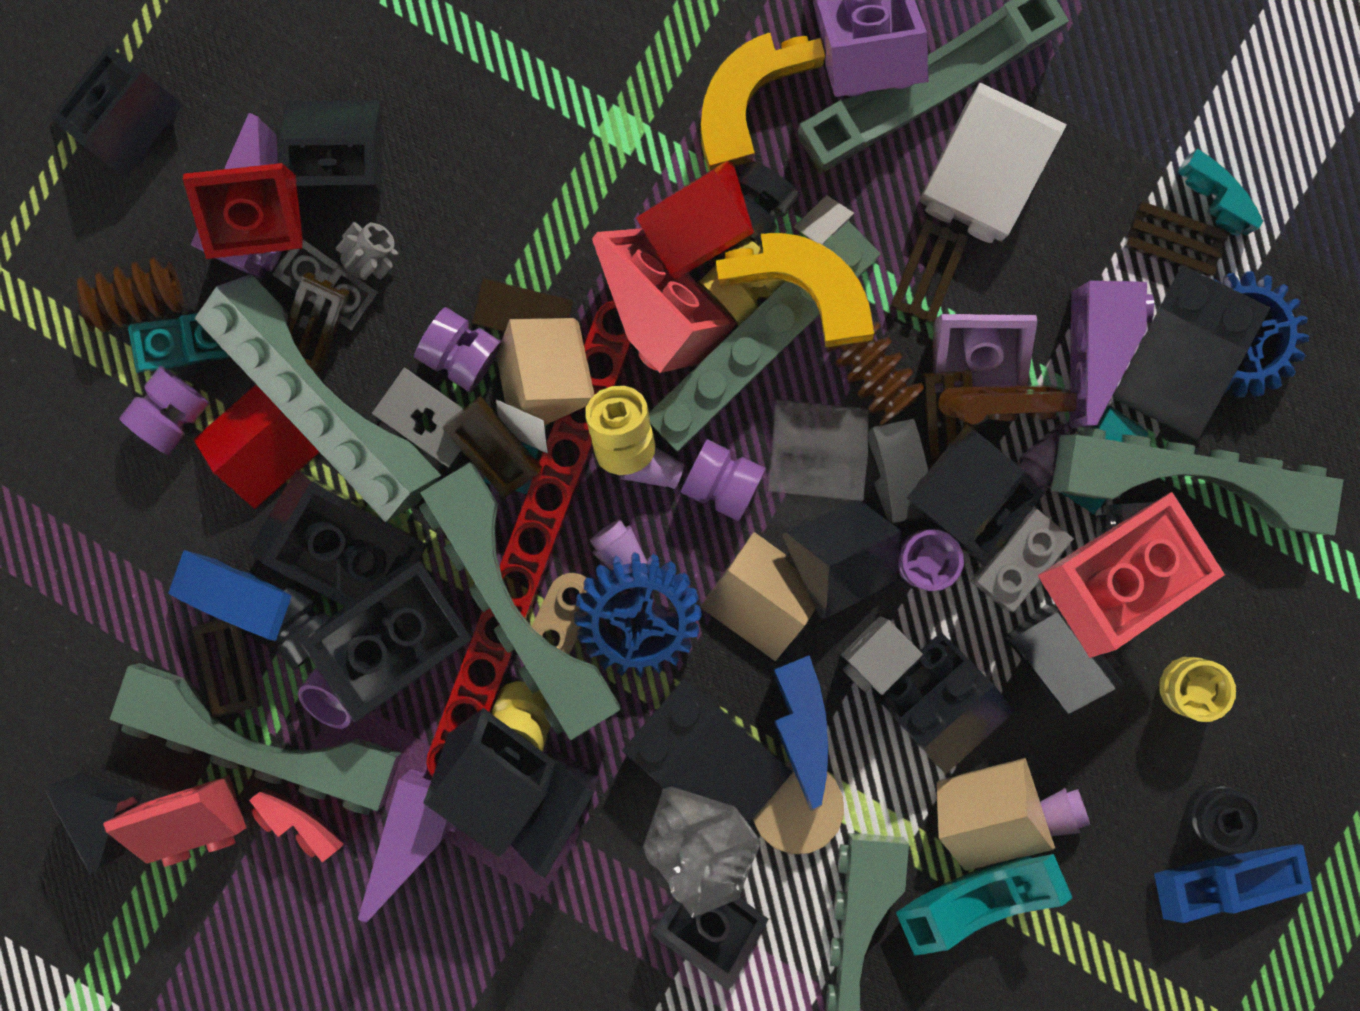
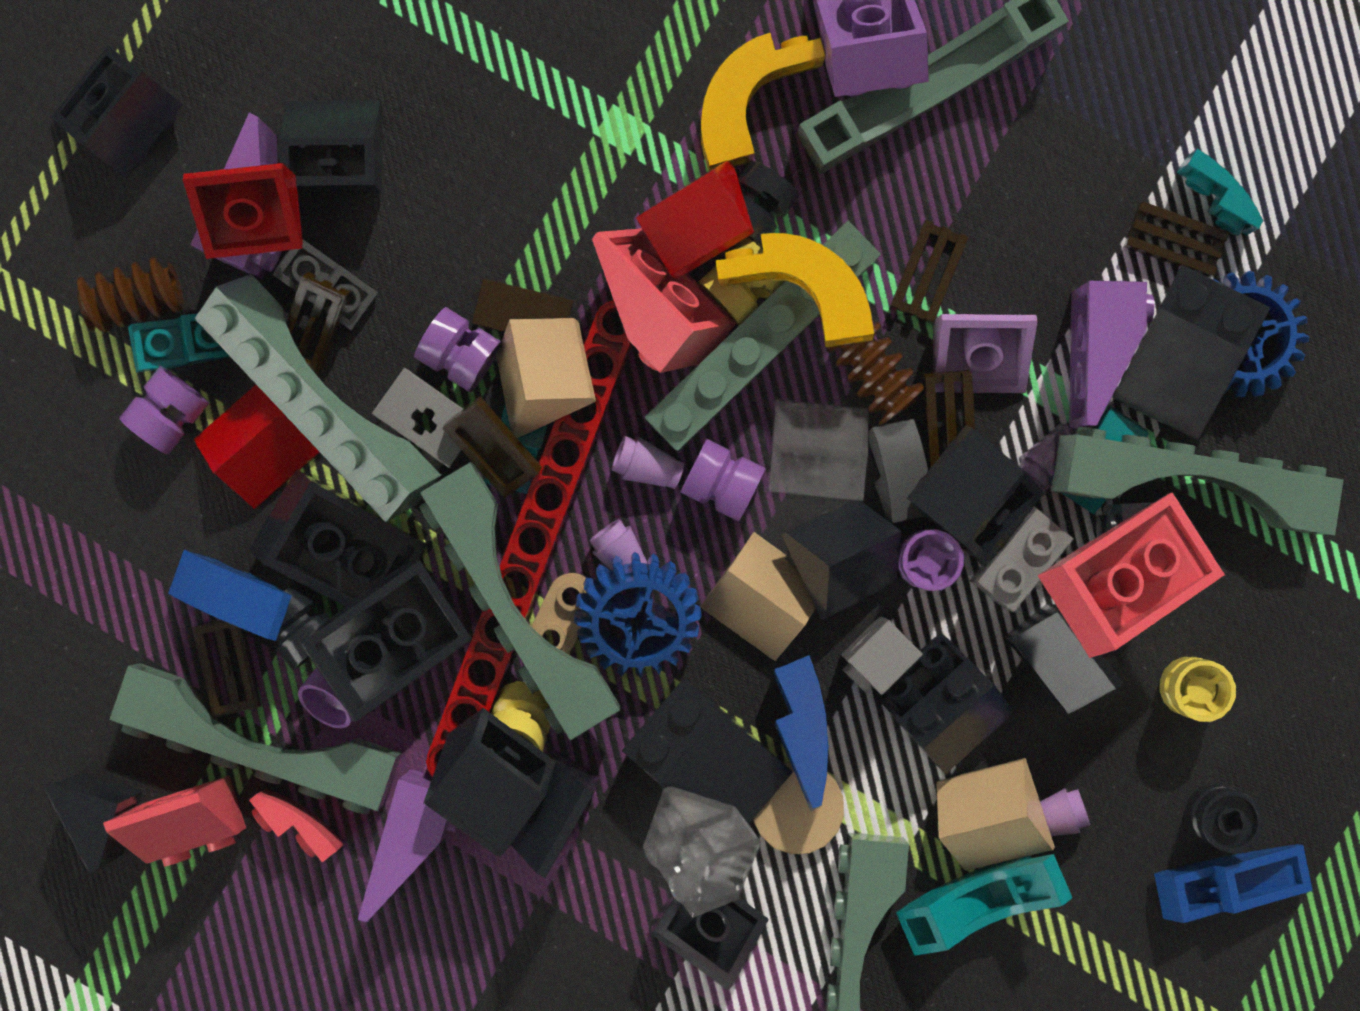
light grey gear [336,222,398,280] -> none
white sticker [496,400,547,453] -> none
light yellow wheel [586,386,655,475] -> none
white sticker [794,195,854,244] -> none
white slope [919,83,1066,243] -> none
reddish brown plate [938,385,1078,424] -> none

